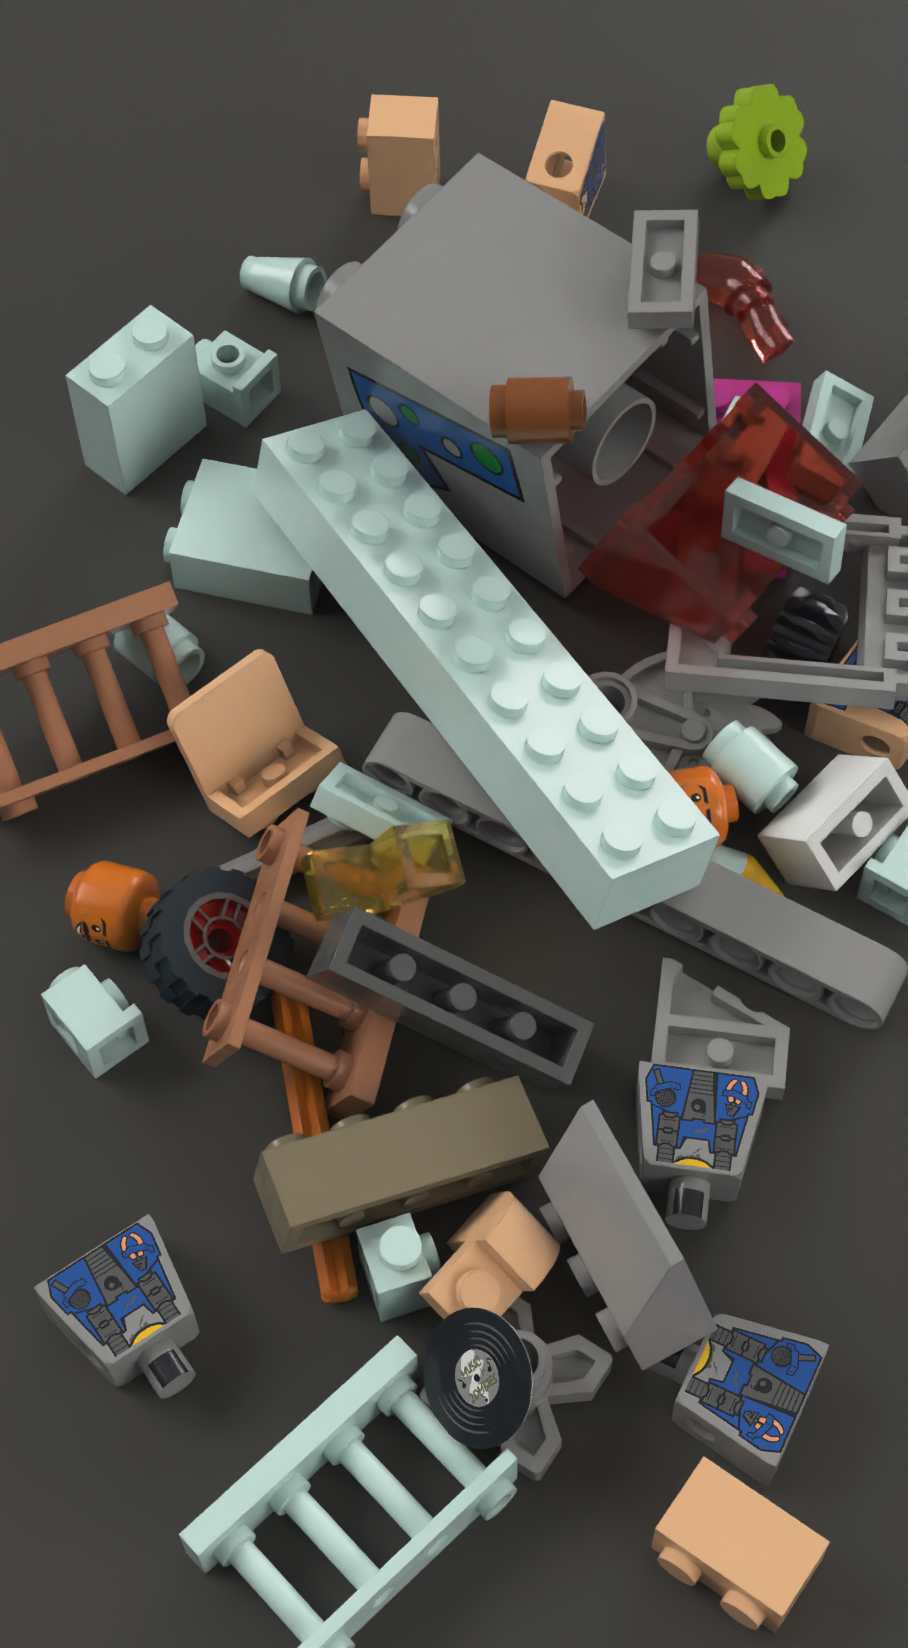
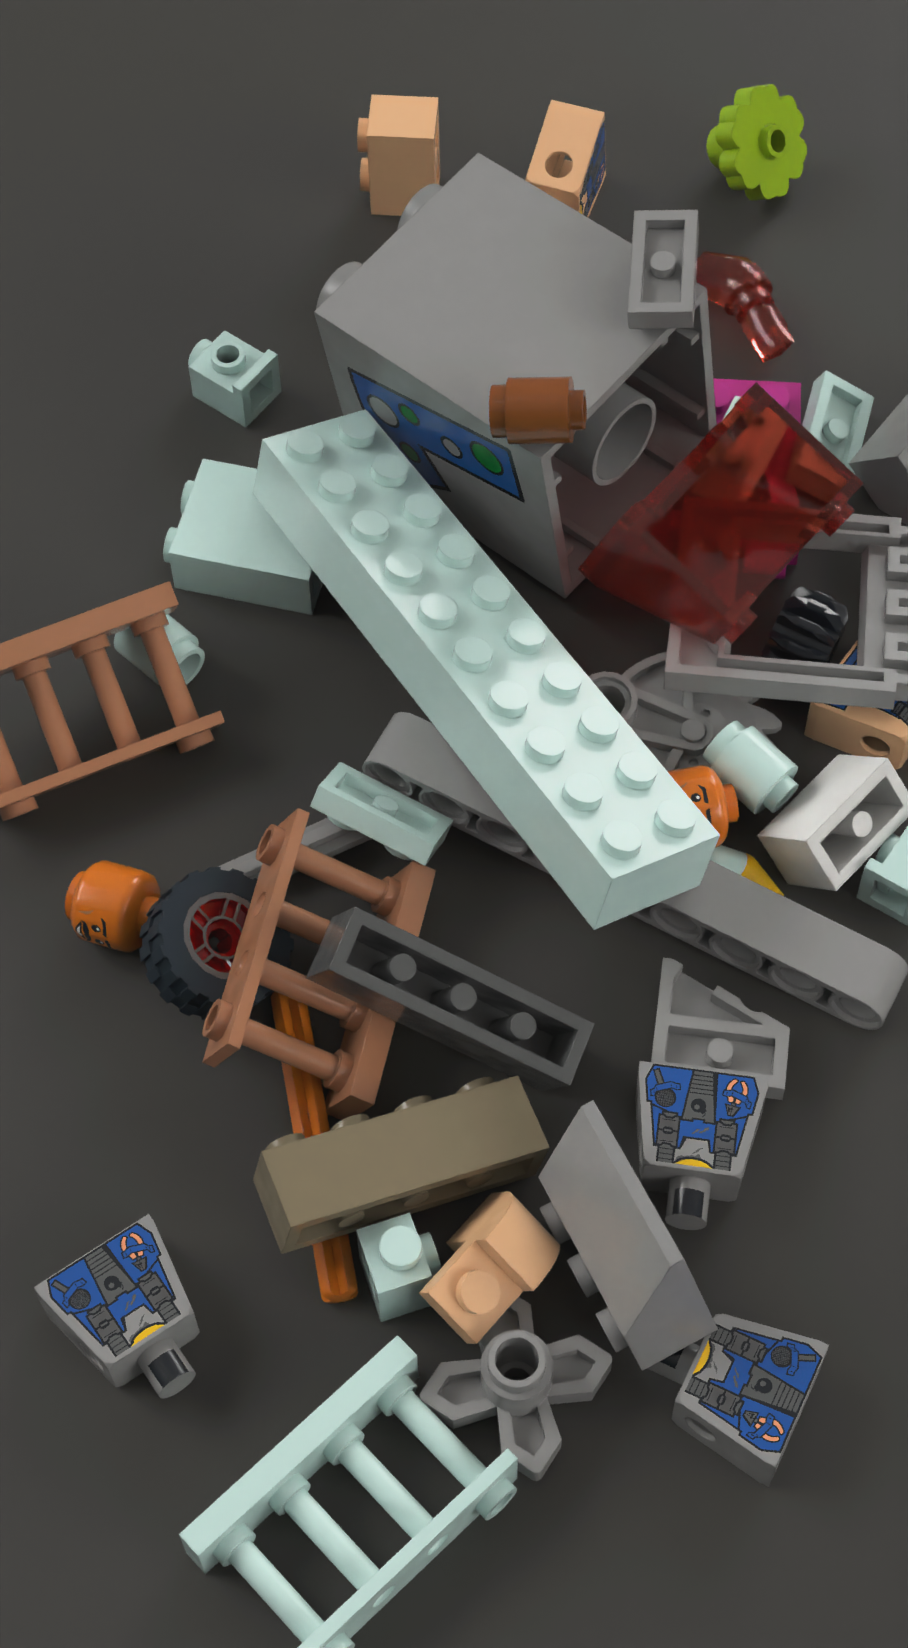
light aqua brick [41,964,149,1079] -> none
light aqua brick [65,305,207,495] -> none
light nougat bracket [167,649,347,838] -> none
light aqua cone [240,256,327,314] -> none
clear yellow slope [300,820,466,922] -> none
black sticker [423,1307,533,1449] -> none
light nougat brick [651,1456,830,1633] -> none
light aqua plate [721,477,847,584] -> none

